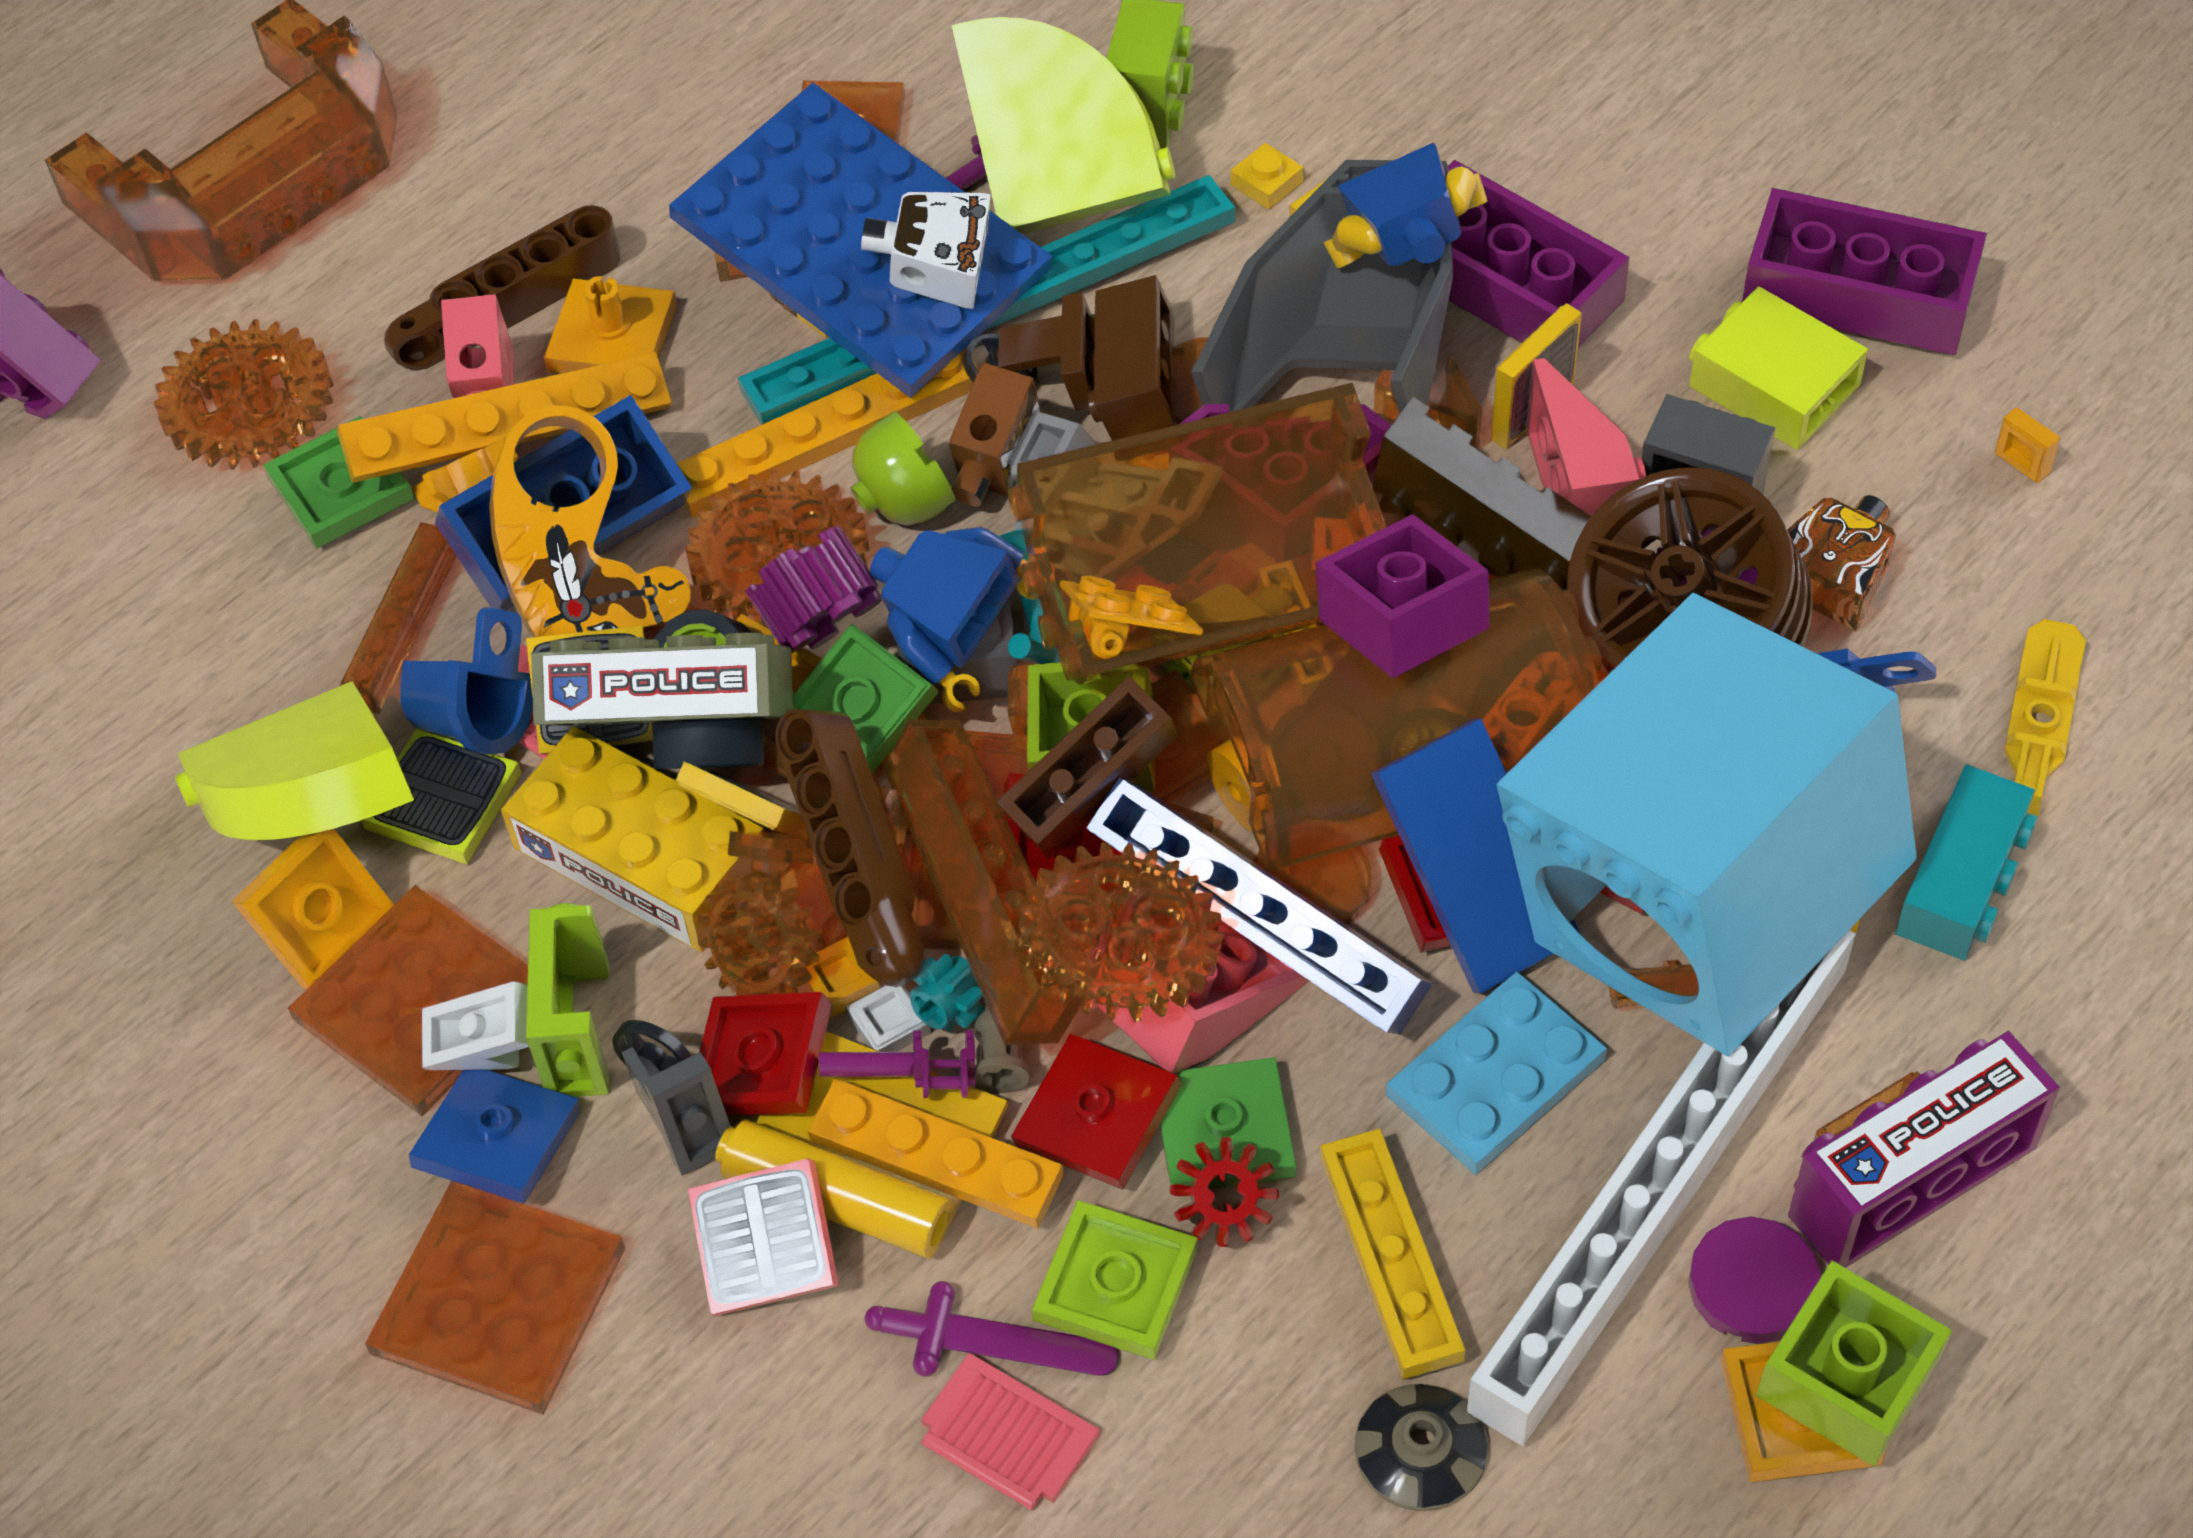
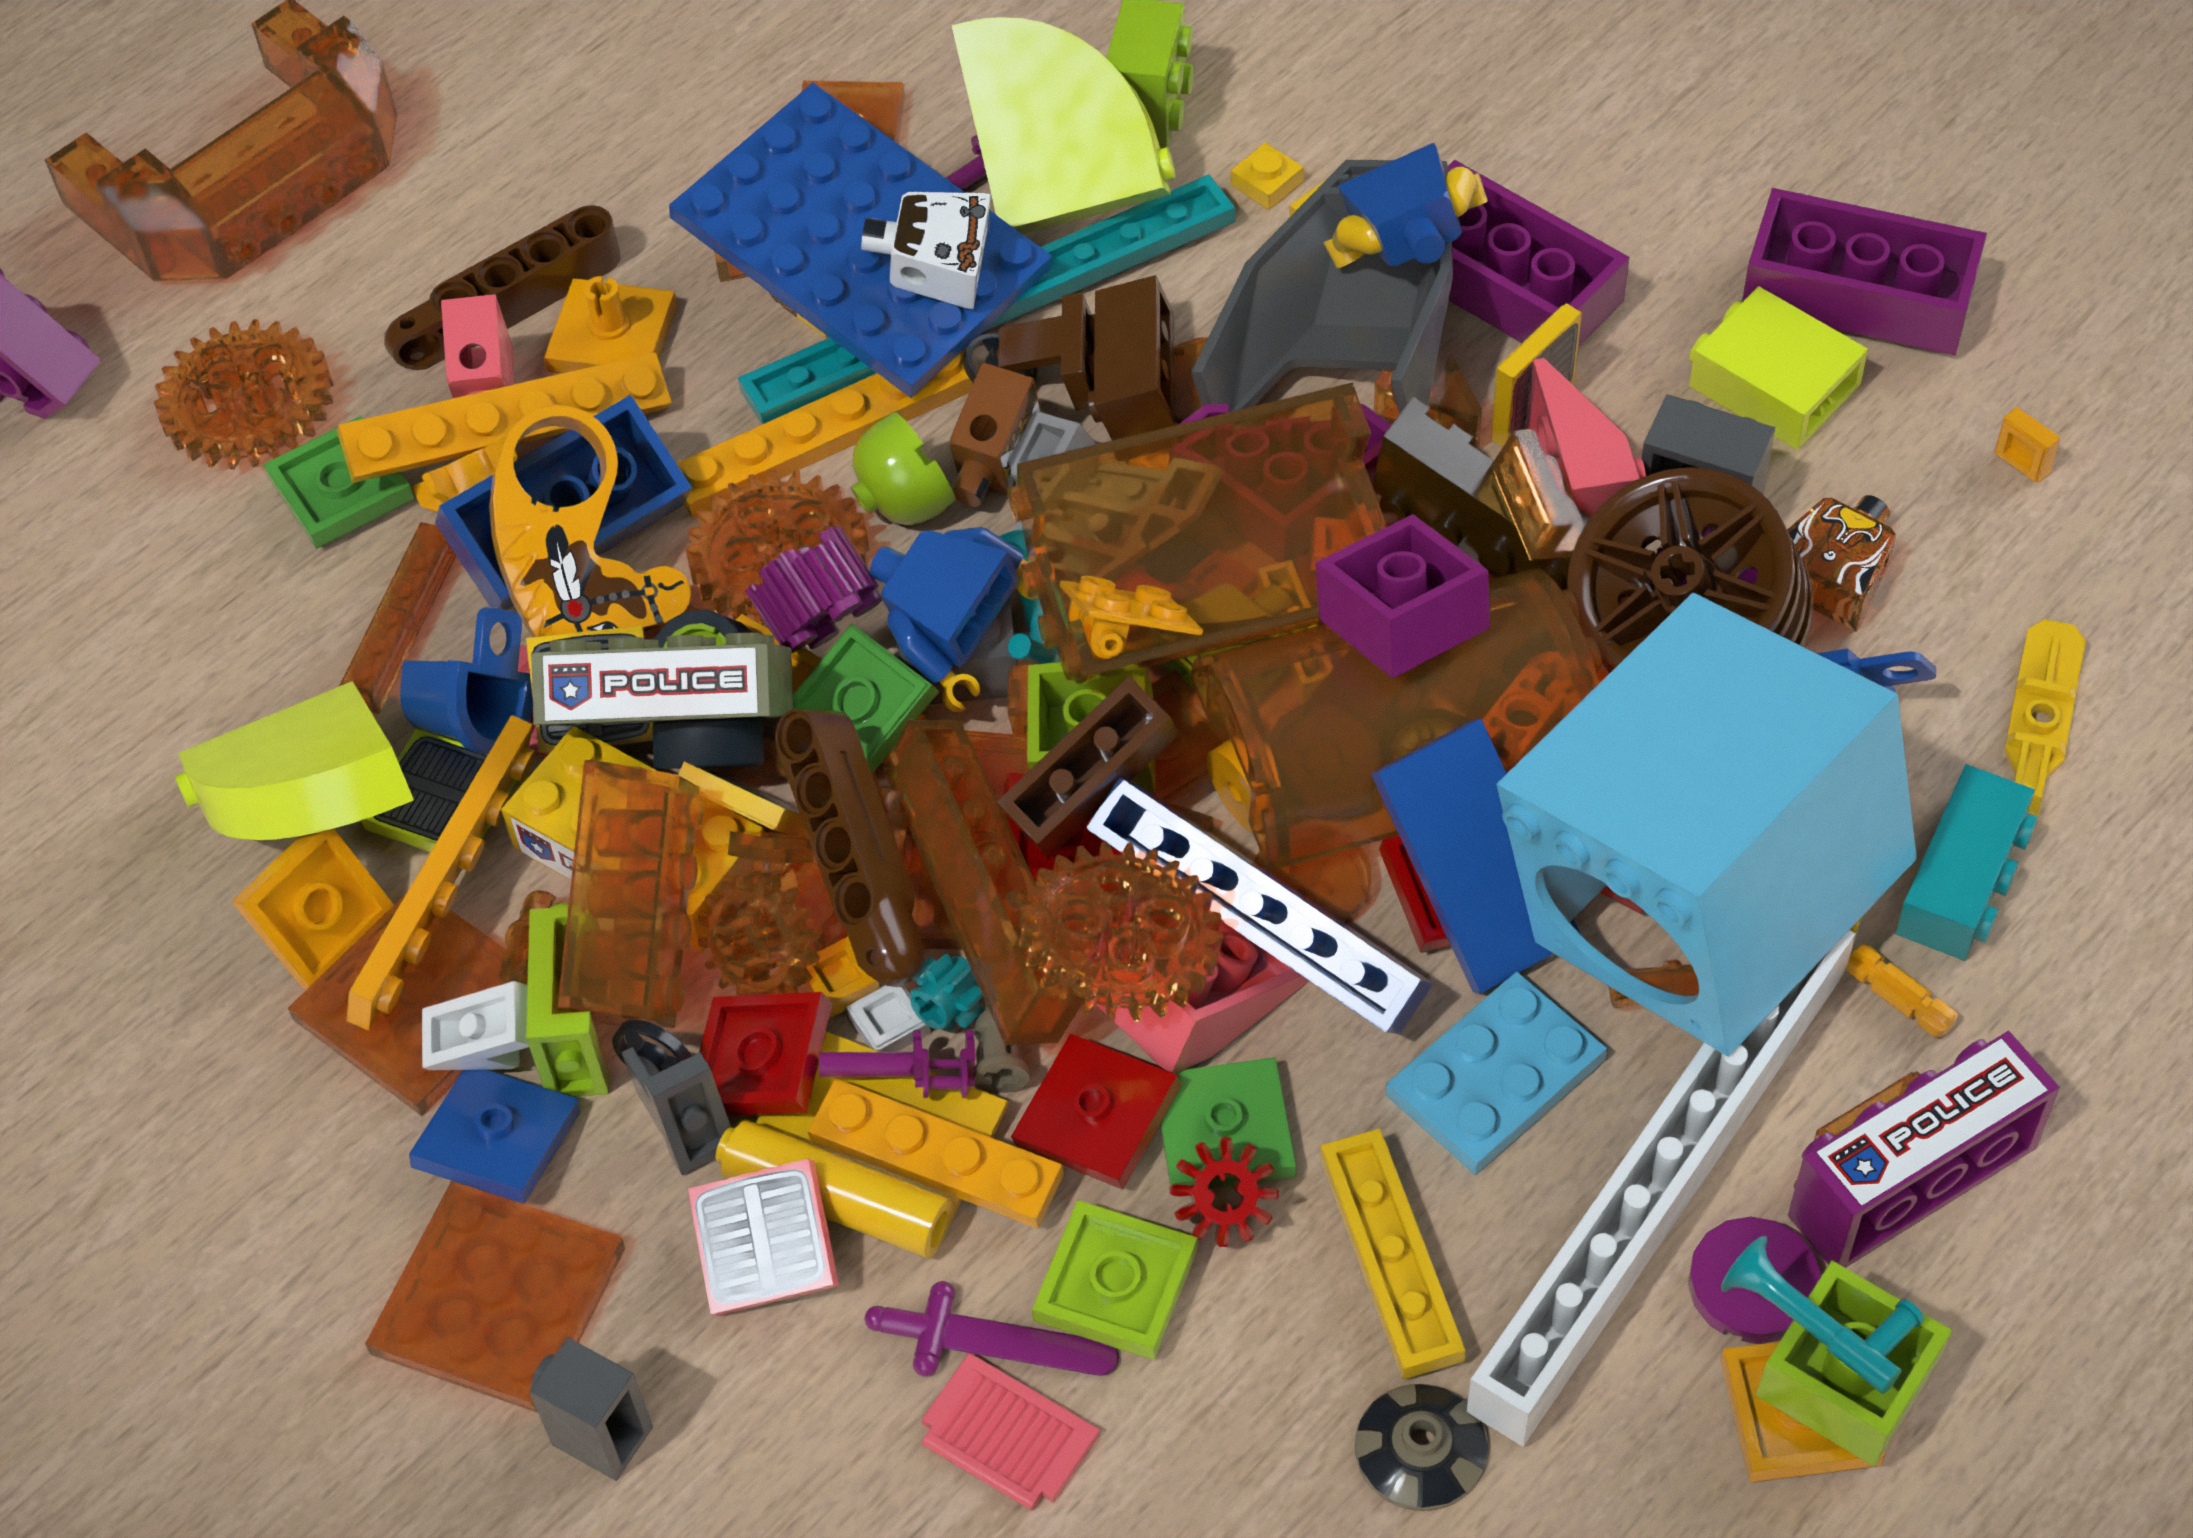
none -> light orange plate [346,715,536,1031]
none -> clear orange axle [498,890,560,985]
none -> dark grey brick [529,1337,653,1481]
none -> clear orange slope [557,760,704,1028]
none -> clear orange panel [1491,429,1585,560]
none -> teal piece [1721,1236,1924,1394]
none -> light orange axle [1846,944,1958,1038]

